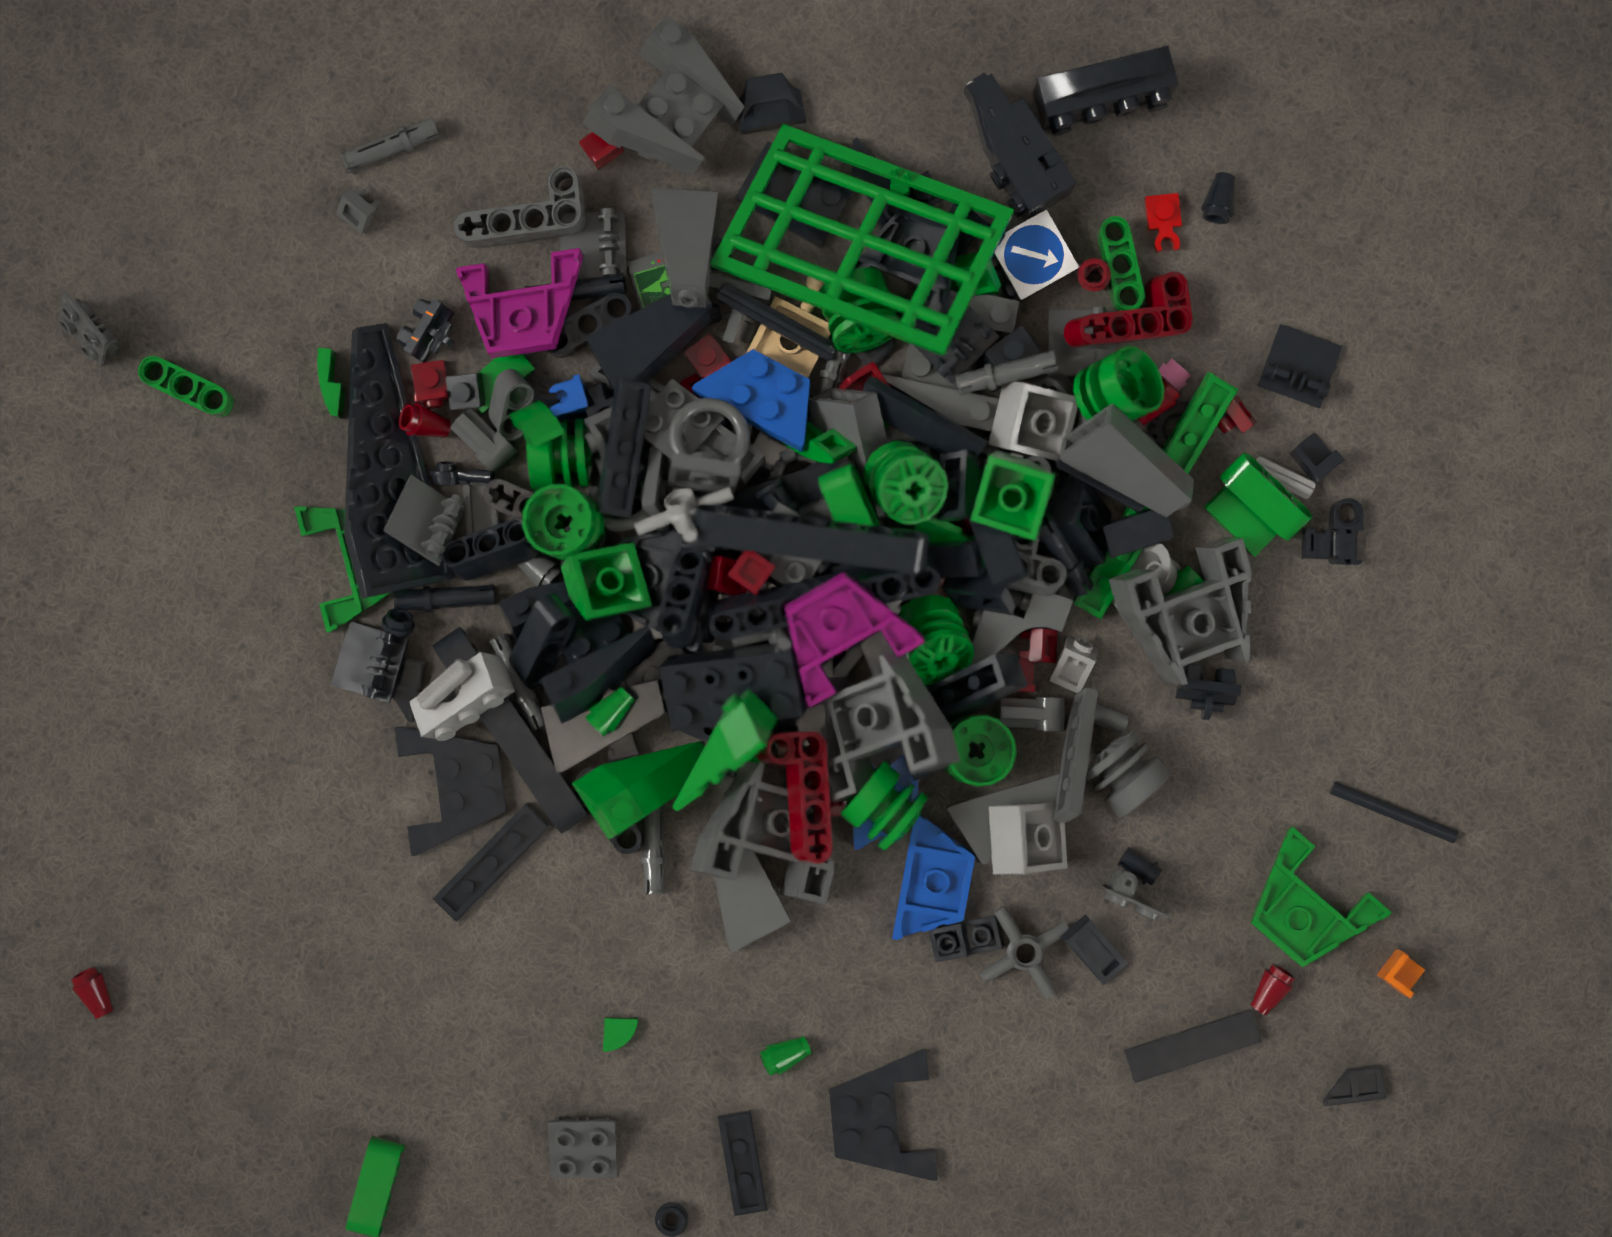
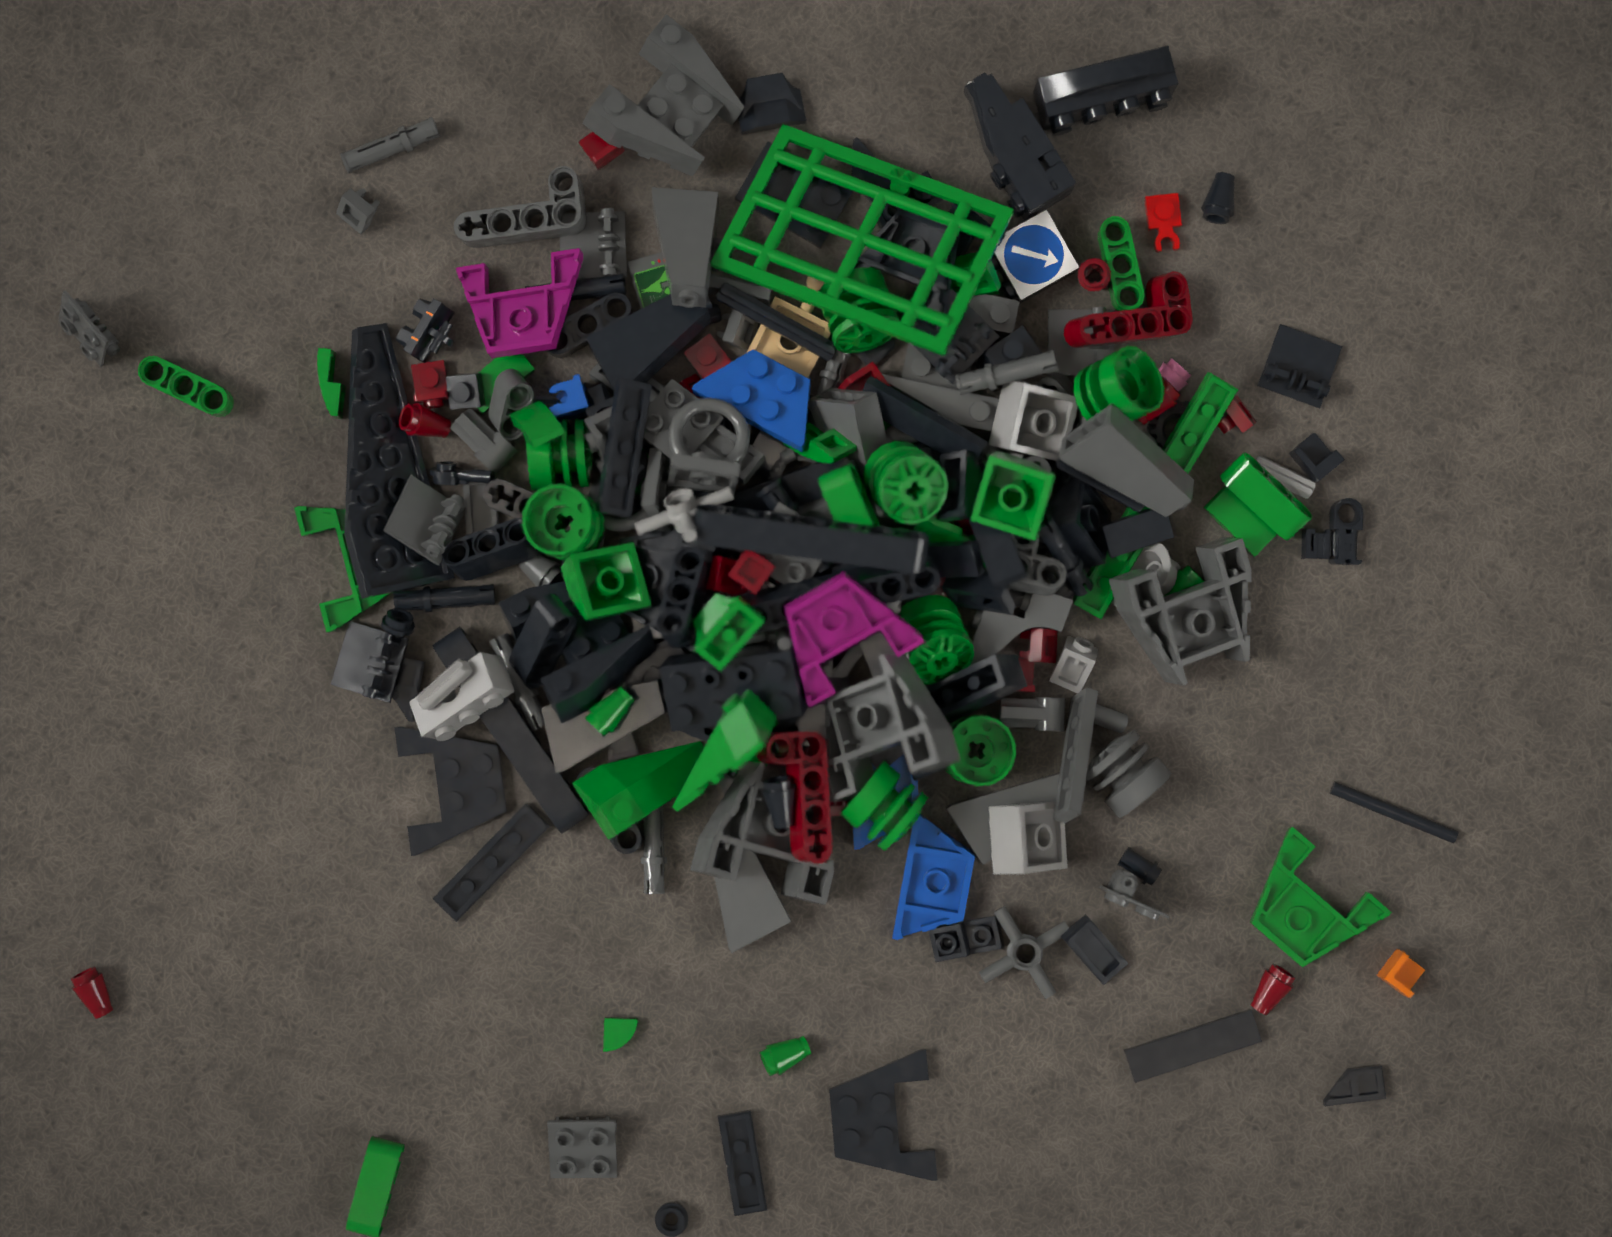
black hips [1175,664,1241,721] -> none
none -> green slope [693,593,765,671]
none -> black cone [762,775,795,828]

